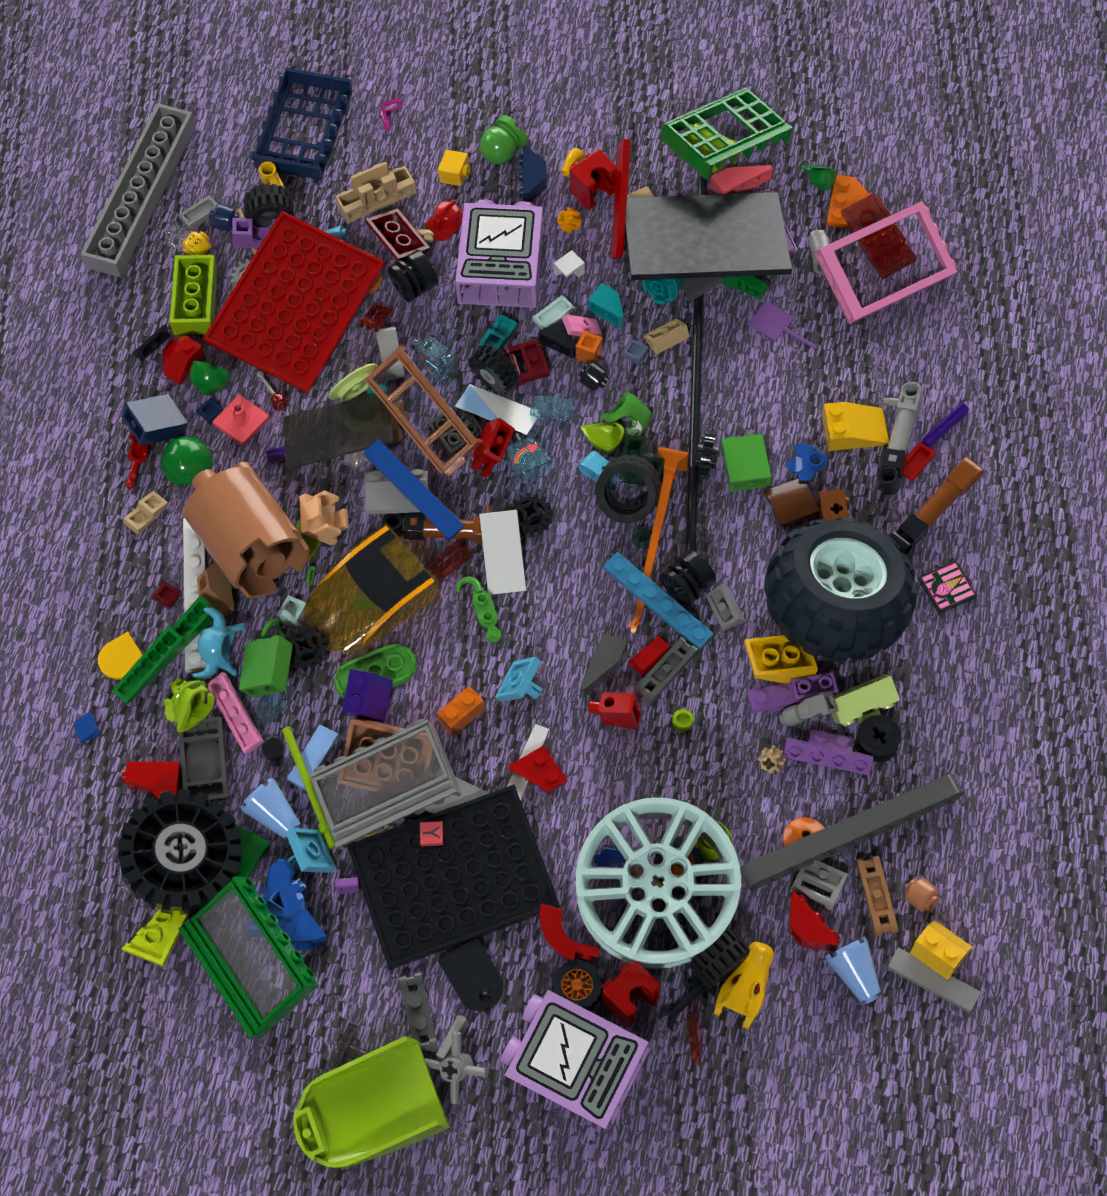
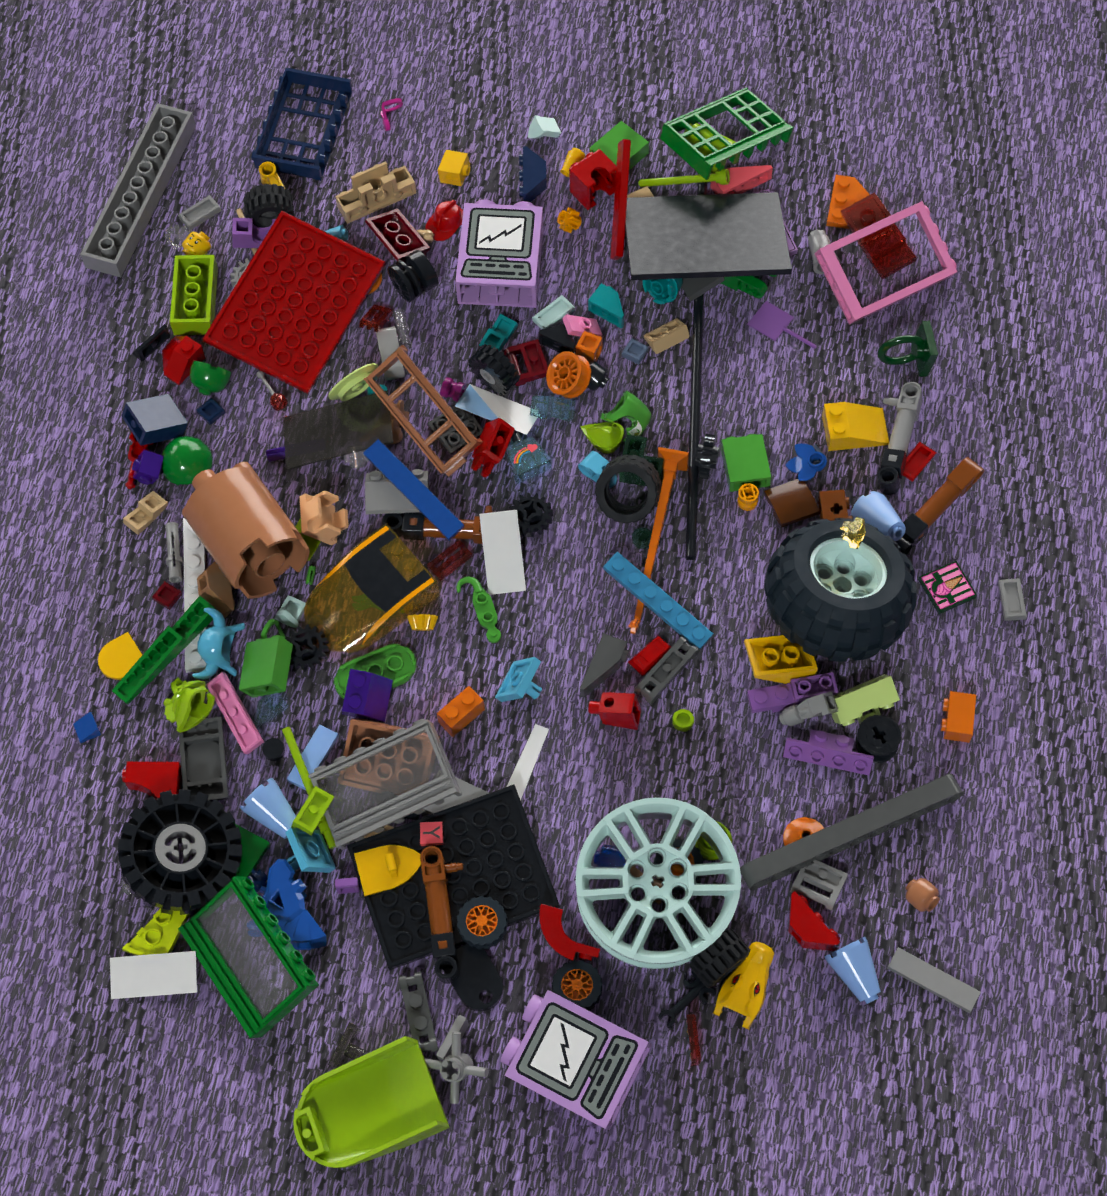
dark blue head [209,203,239,232] -> none
coral tile [212,394,270,447] -> none
clear light blue torso [412,336,456,384] -> none
bright green tile [480,115,528,164] -> none
red wing [508,745,567,794] -> none
white panel [554,250,585,277] -> none
red piece [602,960,660,1028] -> none
black wheel [660,550,717,607] -> none
light grey slope [705,584,745,630] -> none
tan gear [757,745,787,774] -> none
green piece [801,165,841,190] -> none
medium nougat plate [856,855,898,937] -> none
yellow slope [910,920,973,980] -> none
dark purple axle [922,403,969,447] -> none
none -> white sticker [110,951,197,999]
none -> dark purple brick [132,450,164,485]
none -> light grey pin [165,522,183,583]
none -> dark blue plate [247,868,268,892]
none -> lime panel [291,786,334,836]
none -> yellow shield [354,845,421,896]
none -> clear pin [392,309,412,349]
none -> yellow piece [407,614,438,631]
none -> dark orange piece [420,846,463,984]
none -> magenta wheel [440,377,467,402]
none -> black wheel [457,896,508,950]
none -> light aqua tile [528,115,561,139]
none -> orange wheel [546,351,591,399]
none -> bright green brick [589,121,649,170]
none -> lime piece [638,169,730,187]
none -> light orange wheel [737,483,759,511]
none -> clear yellow tile [841,517,866,549]
none -> light blue cone [851,491,906,541]
none -> dark green tile [877,320,938,377]
none -> orange brick [940,691,976,743]
none -> light grey tile [998,578,1027,621]

